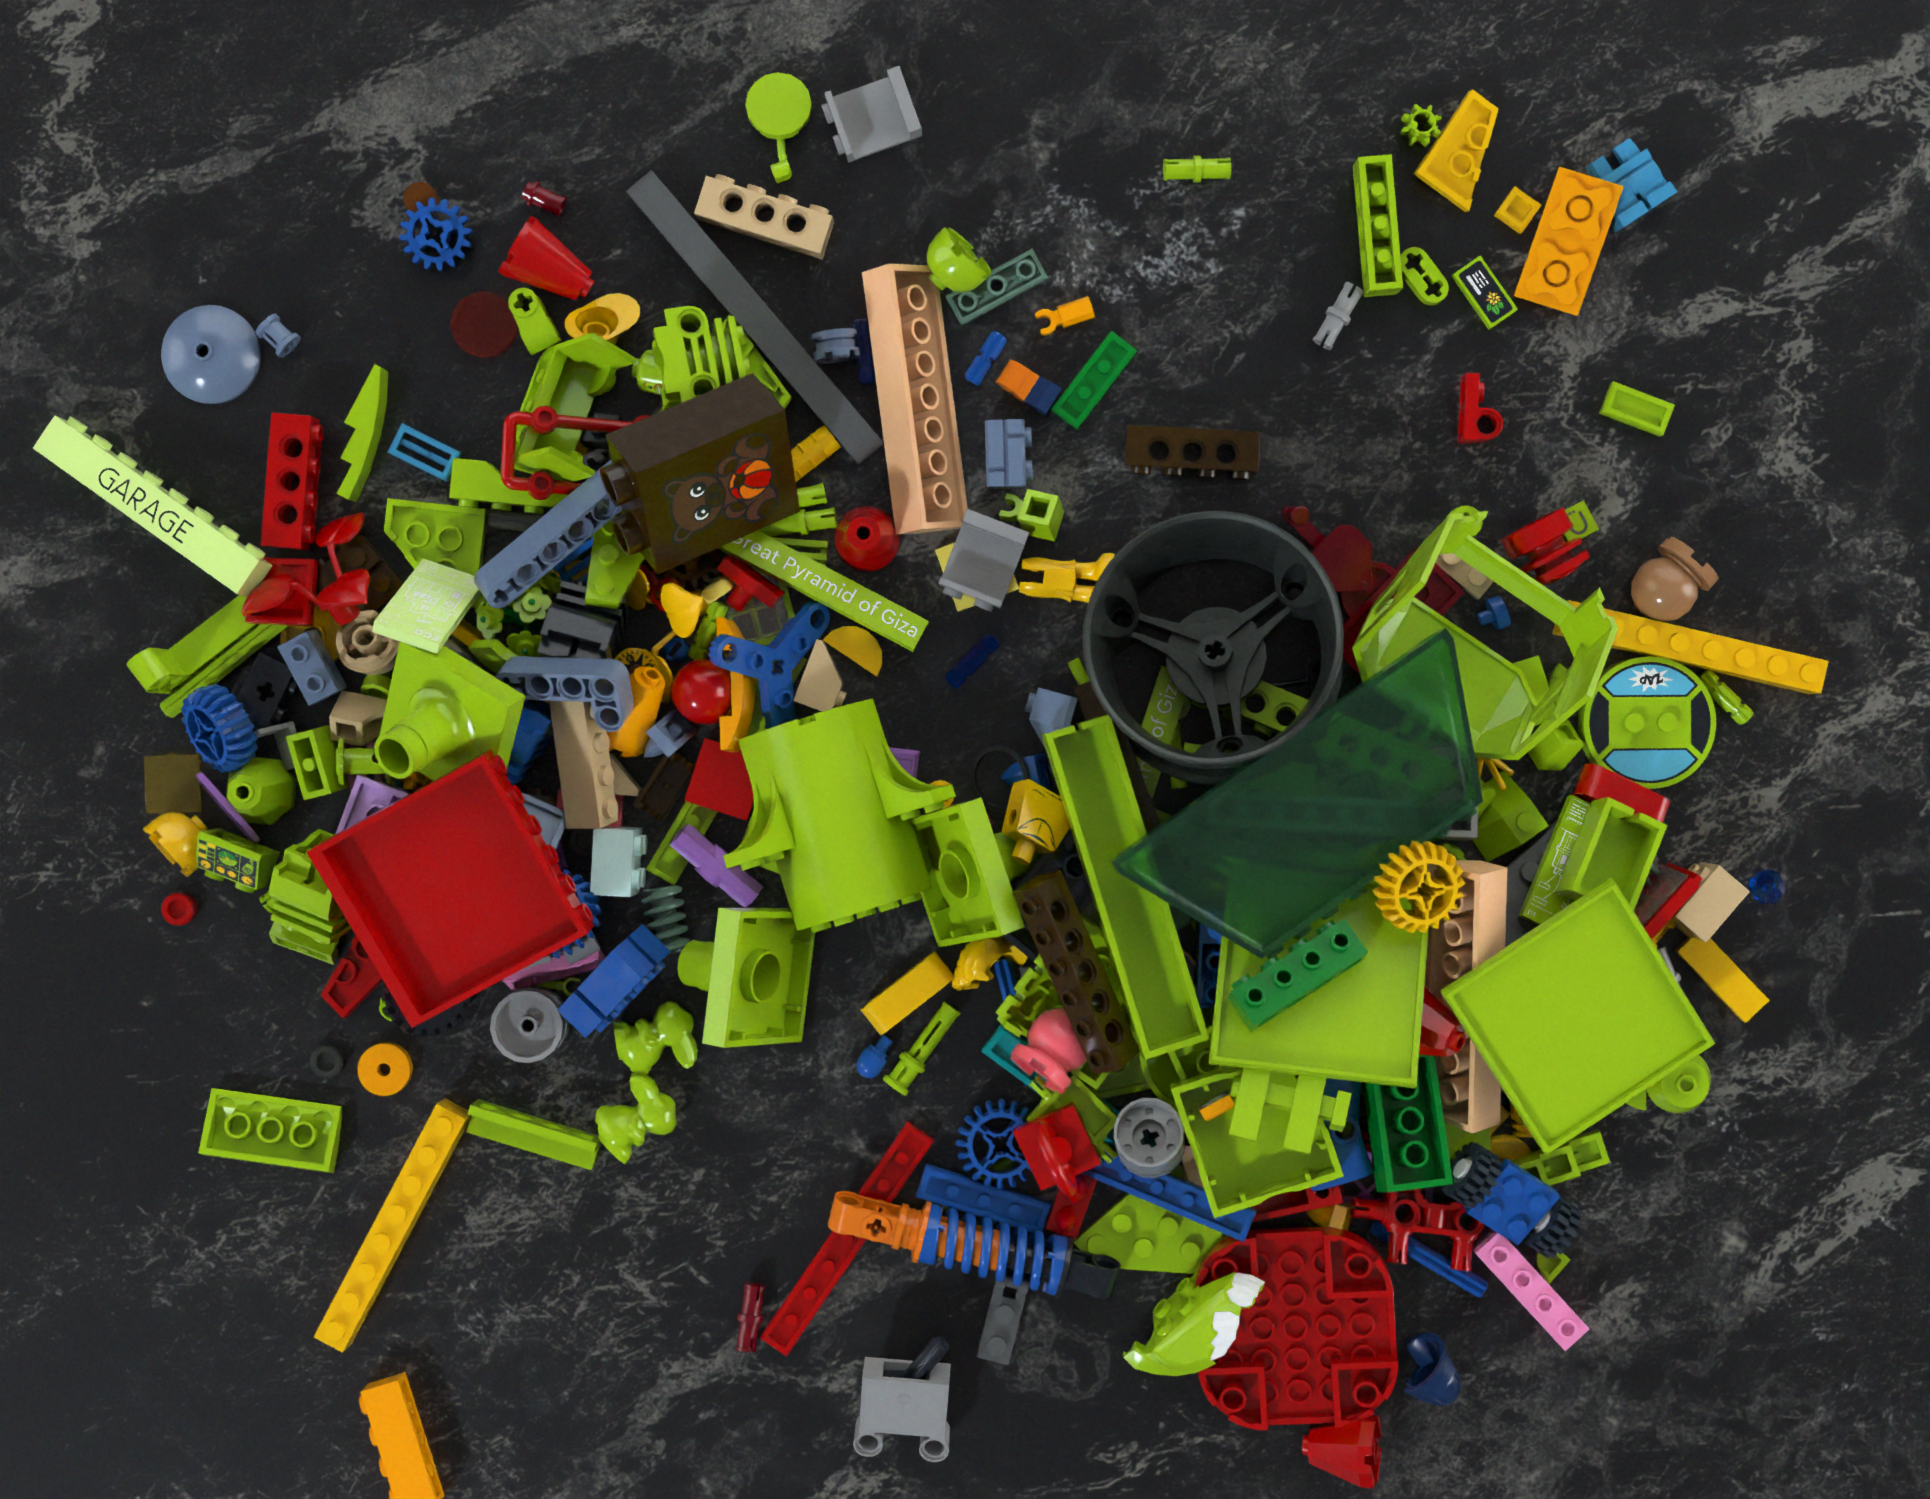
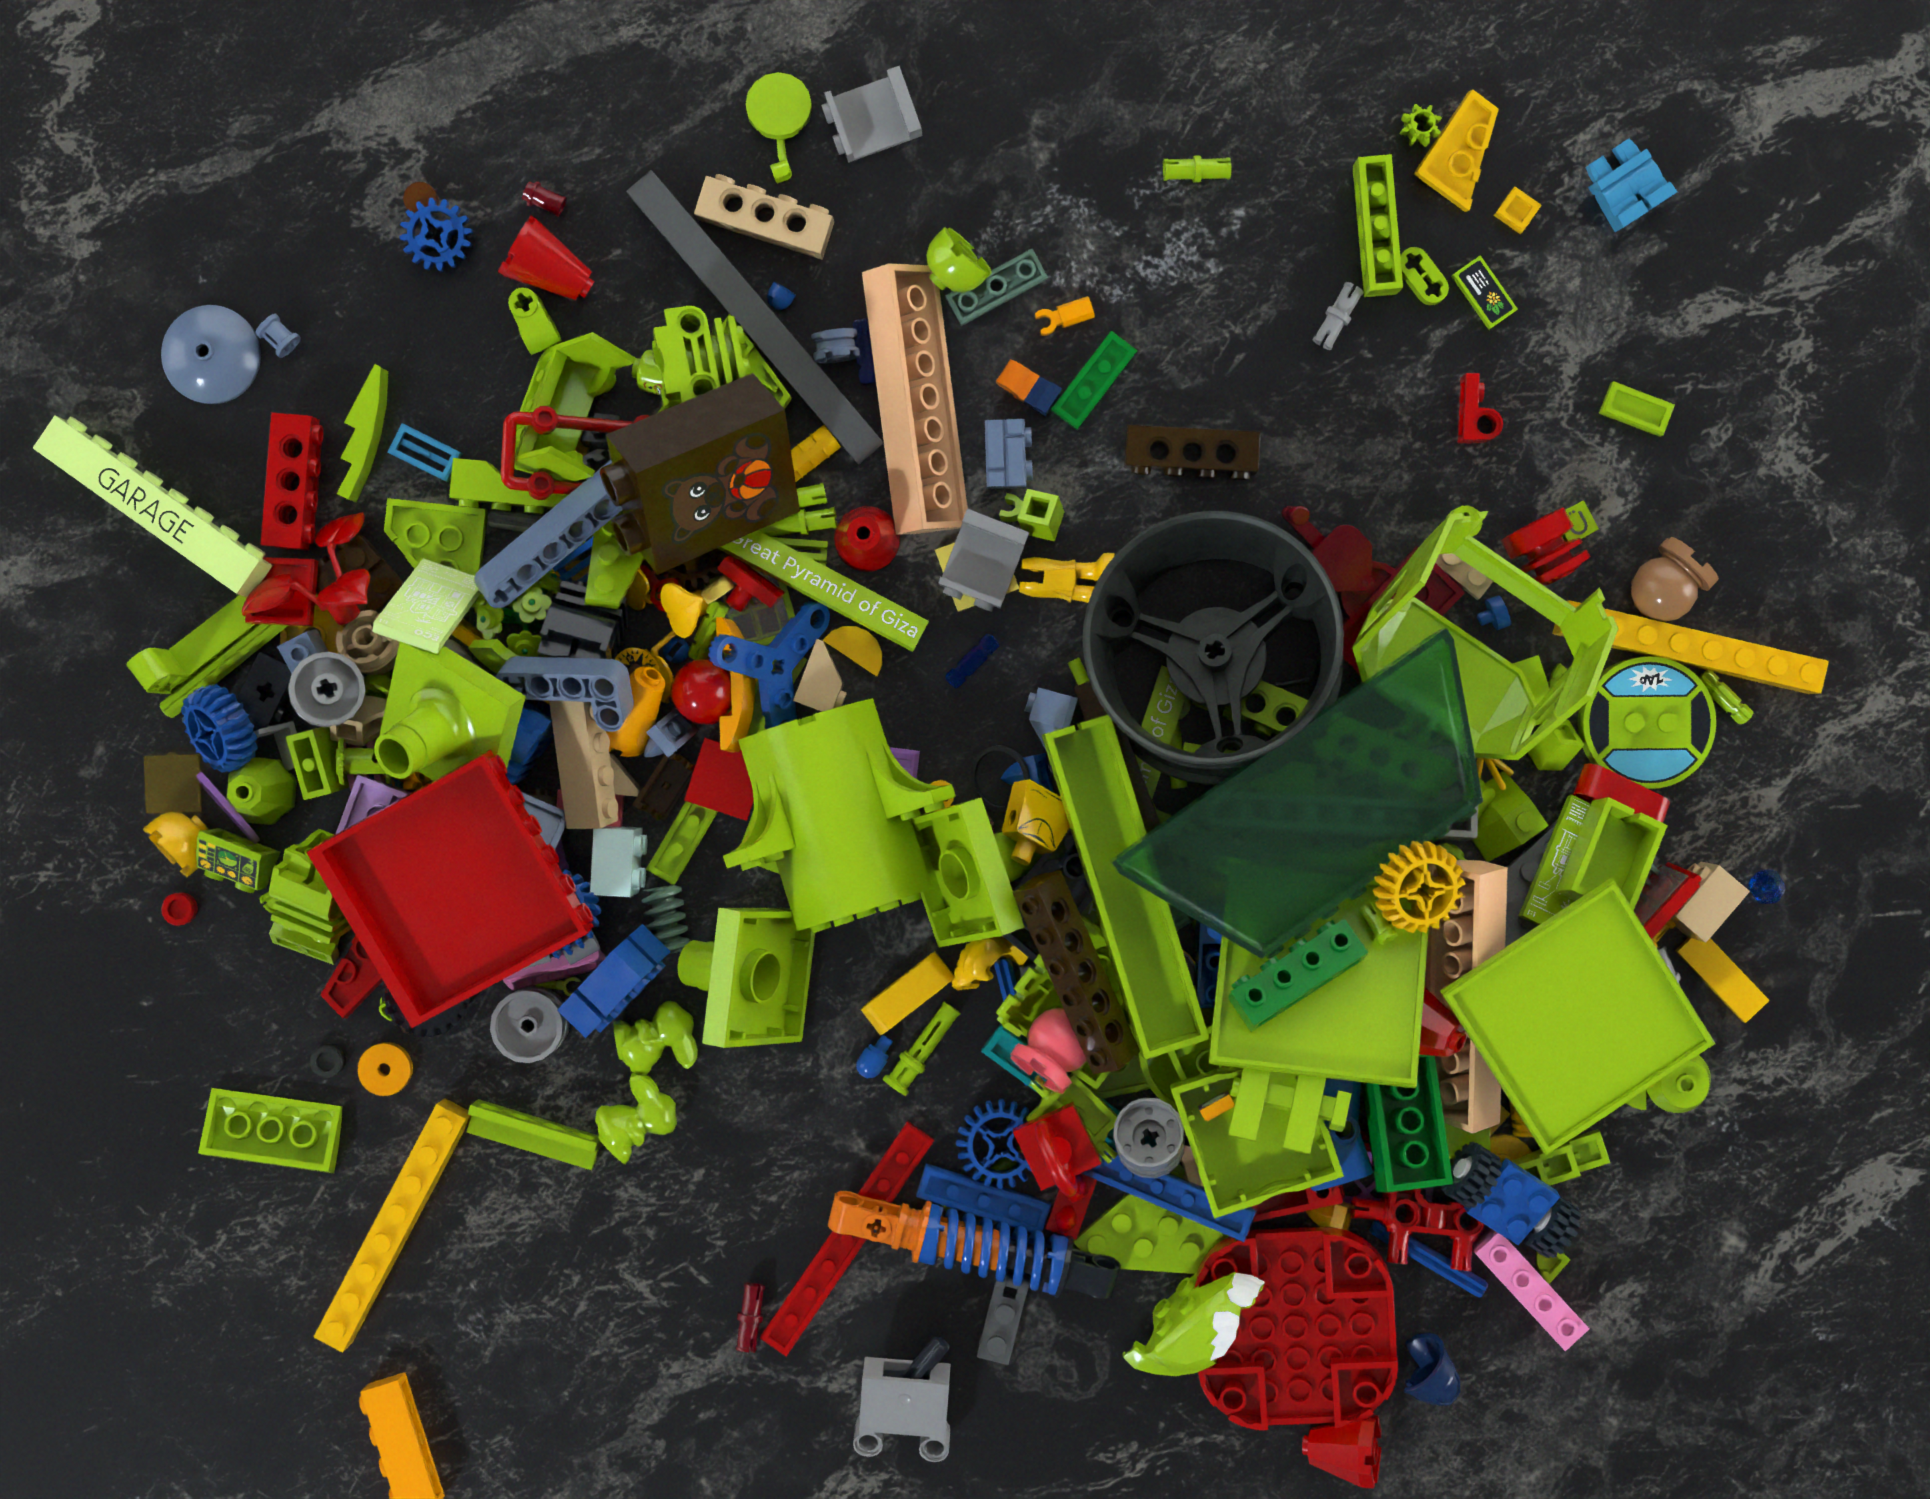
clear red tile [450,291,518,359] -> none
yellow piece [565,293,640,345] -> none
medium lavender piece [670,823,763,908] -> none
blue piece [965,331,1007,386] -> none
light orange piece [1514,167,1624,316] -> none
none -> light grey wheel [288,651,365,727]
none -> blue hinge [767,281,796,310]
none -> lime pin [1358,899,1398,945]

